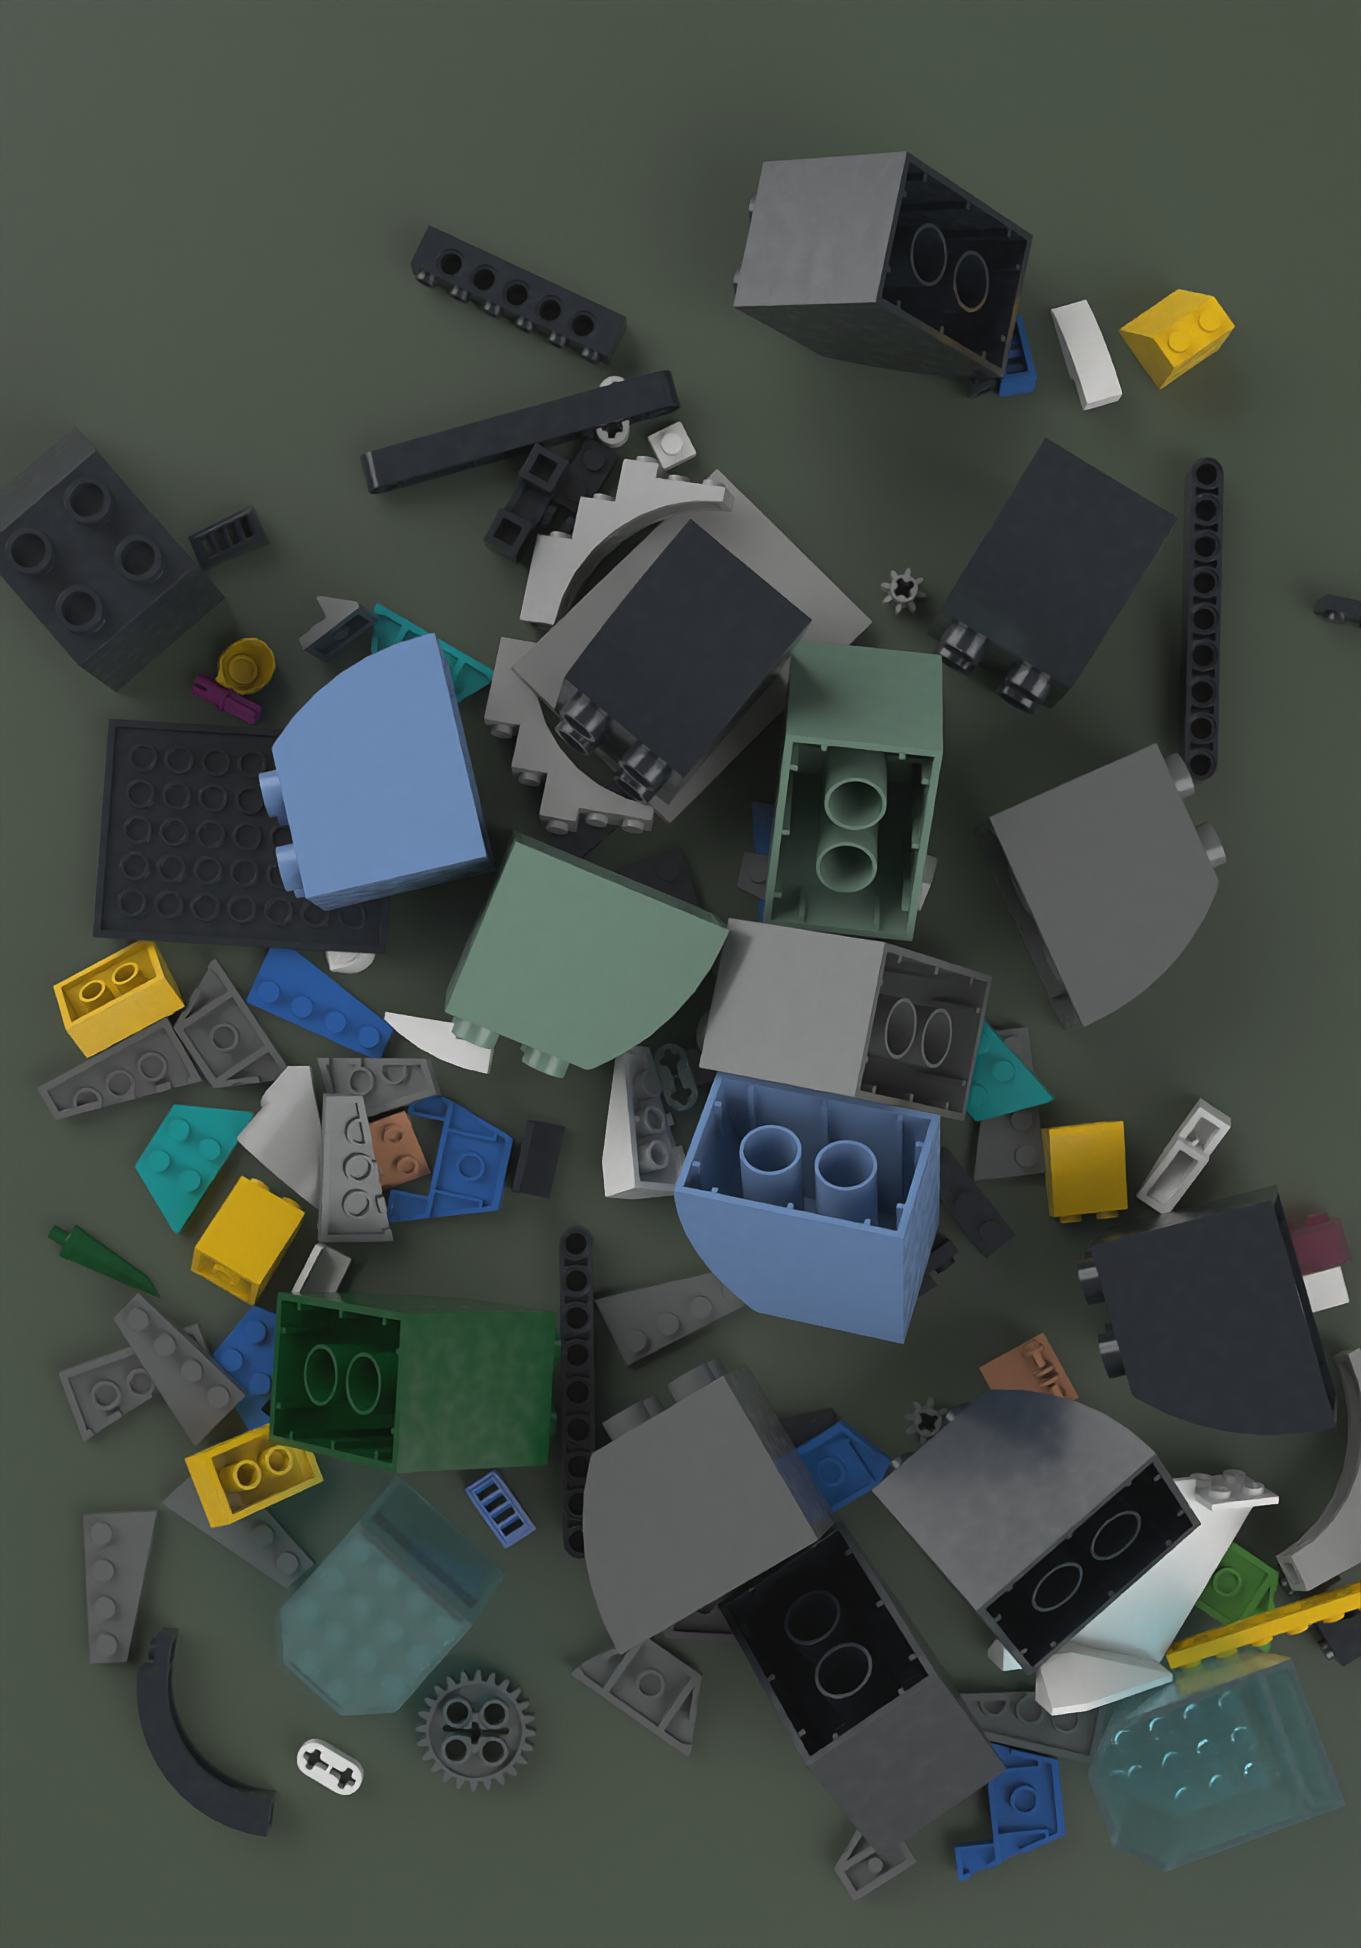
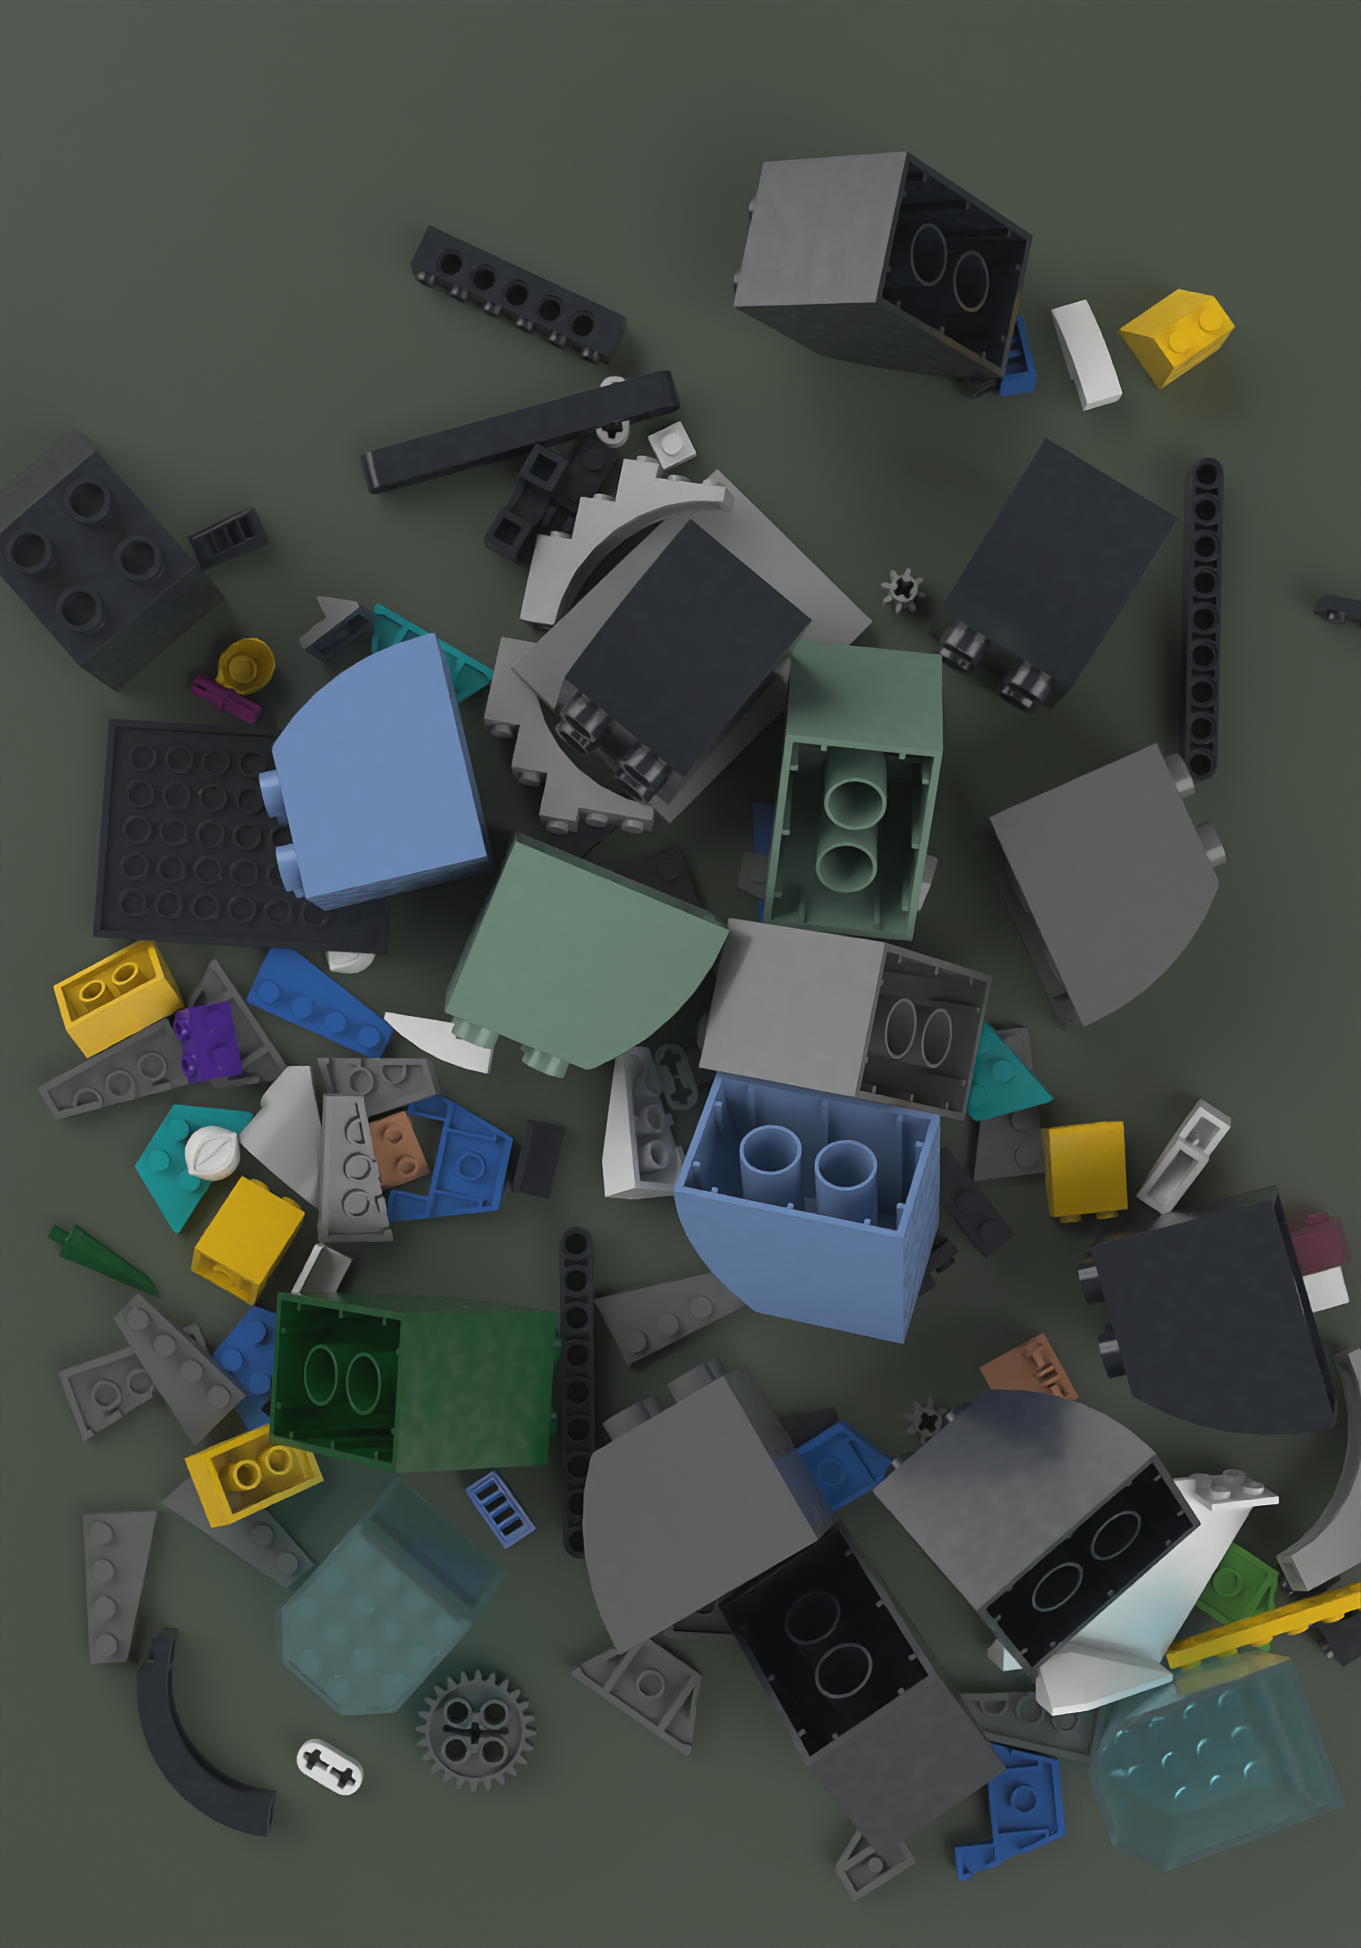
none -> dark purple bracket [174,1001,243,1084]
none -> white hat [185,1126,240,1181]

